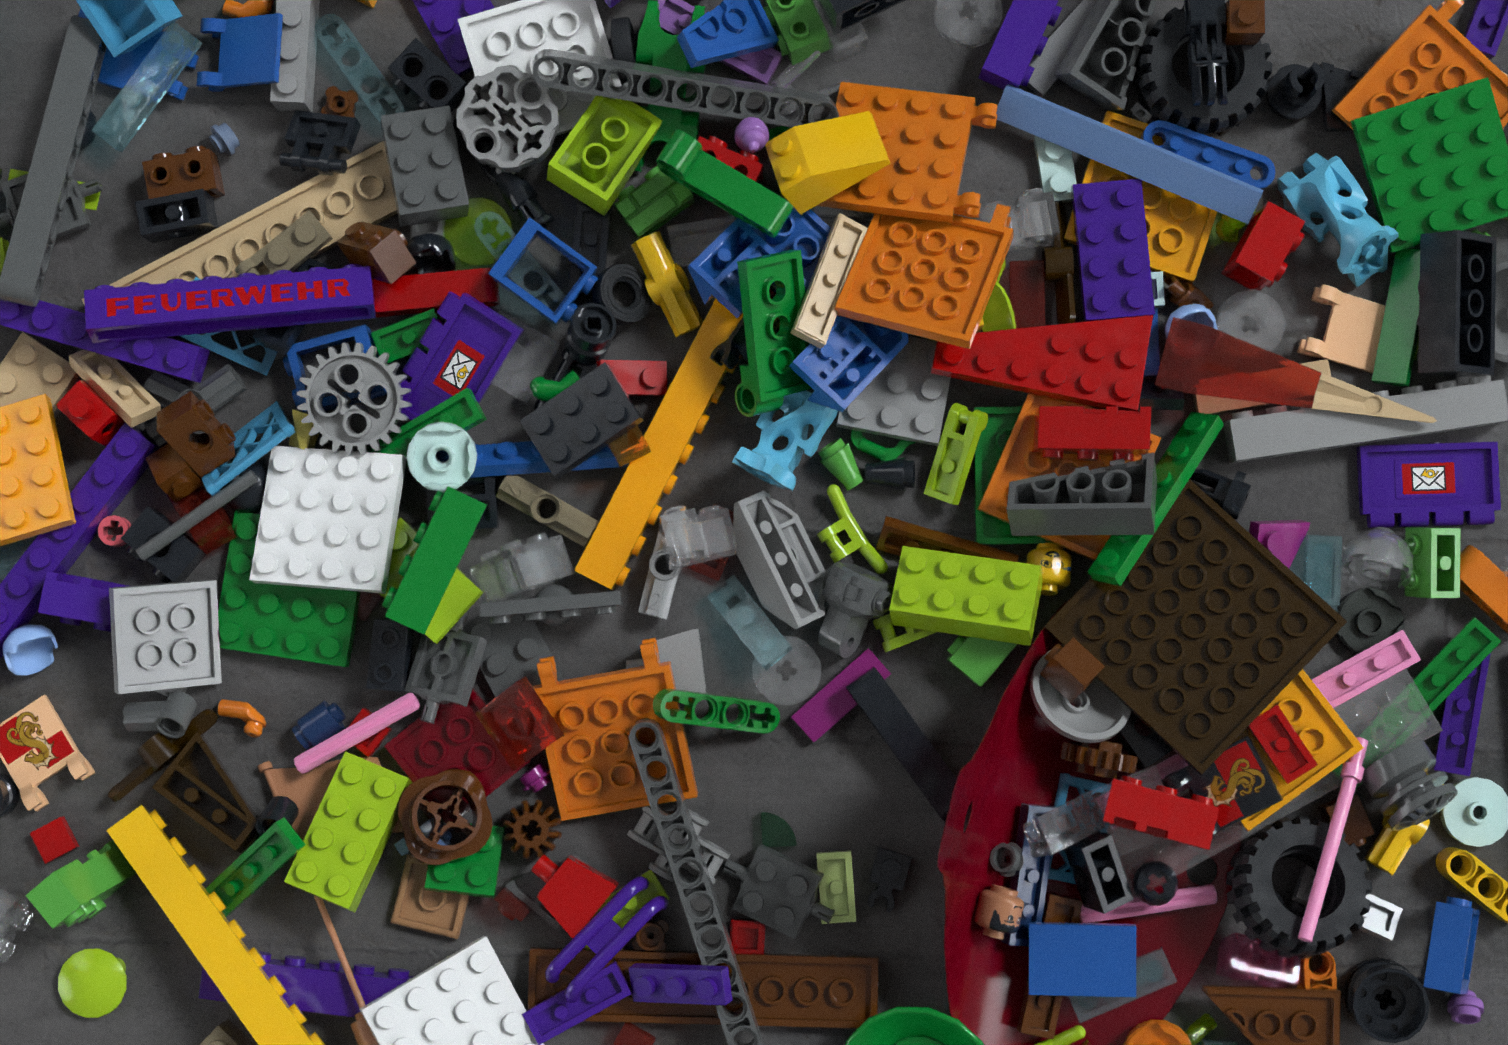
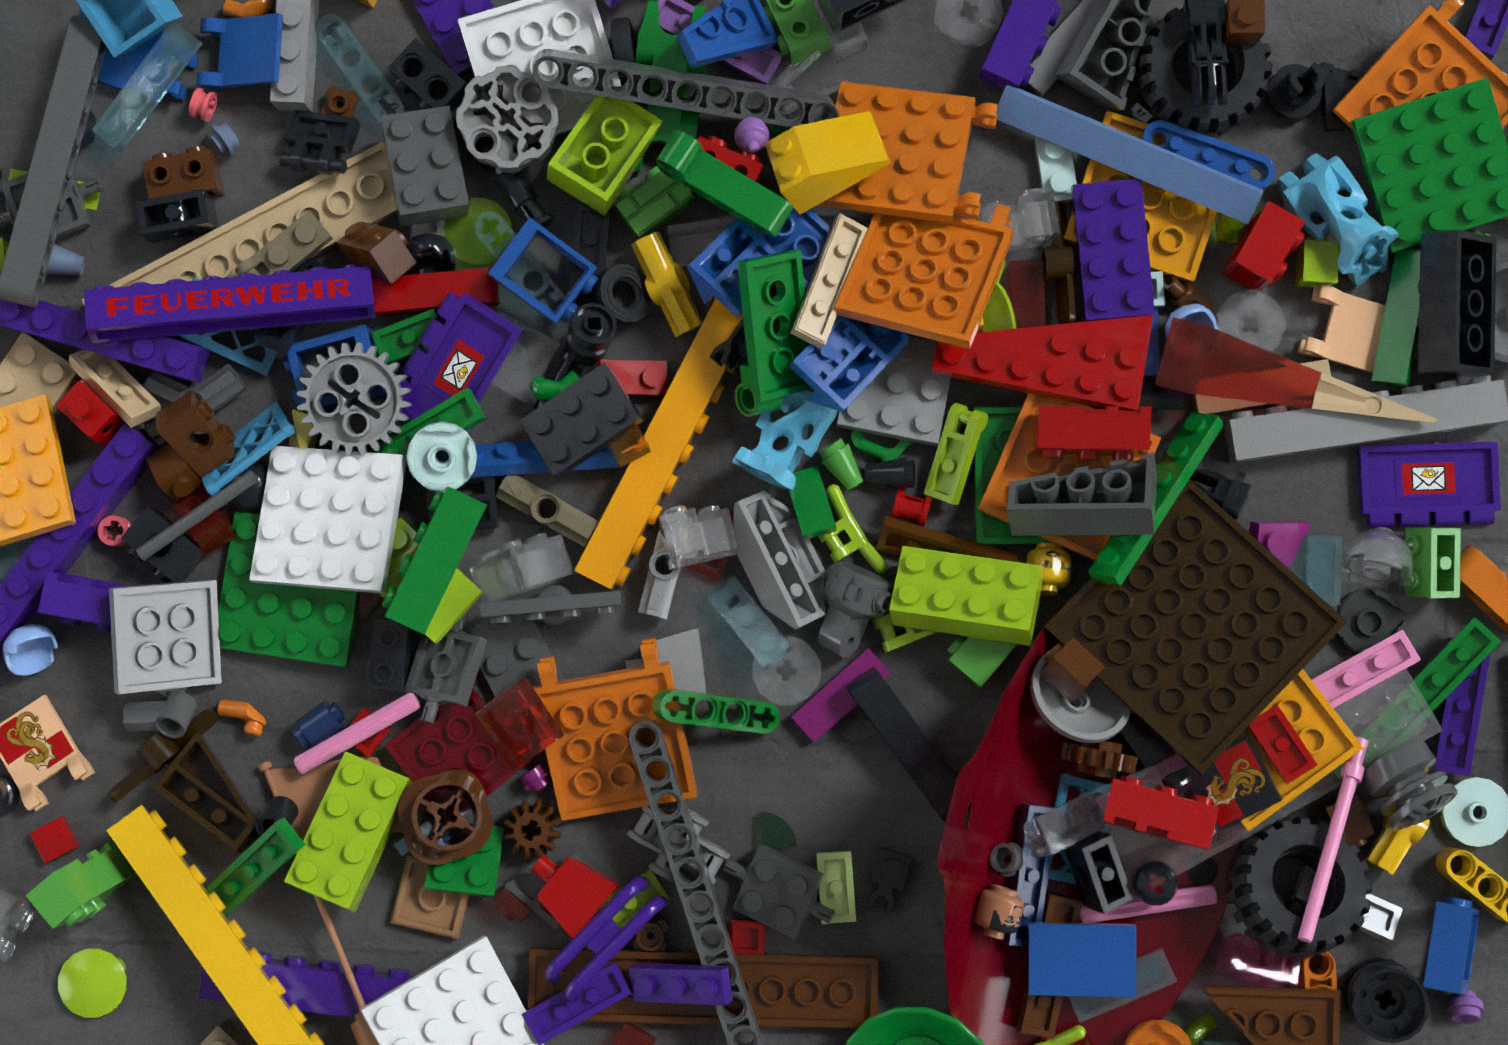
none -> sand blue cone [46,244,86,276]
none -> coral bush [189,87,217,122]
none -> green tile [788,466,837,540]
none -> red bush [891,489,932,527]
none -> lime brick [1295,236,1339,288]

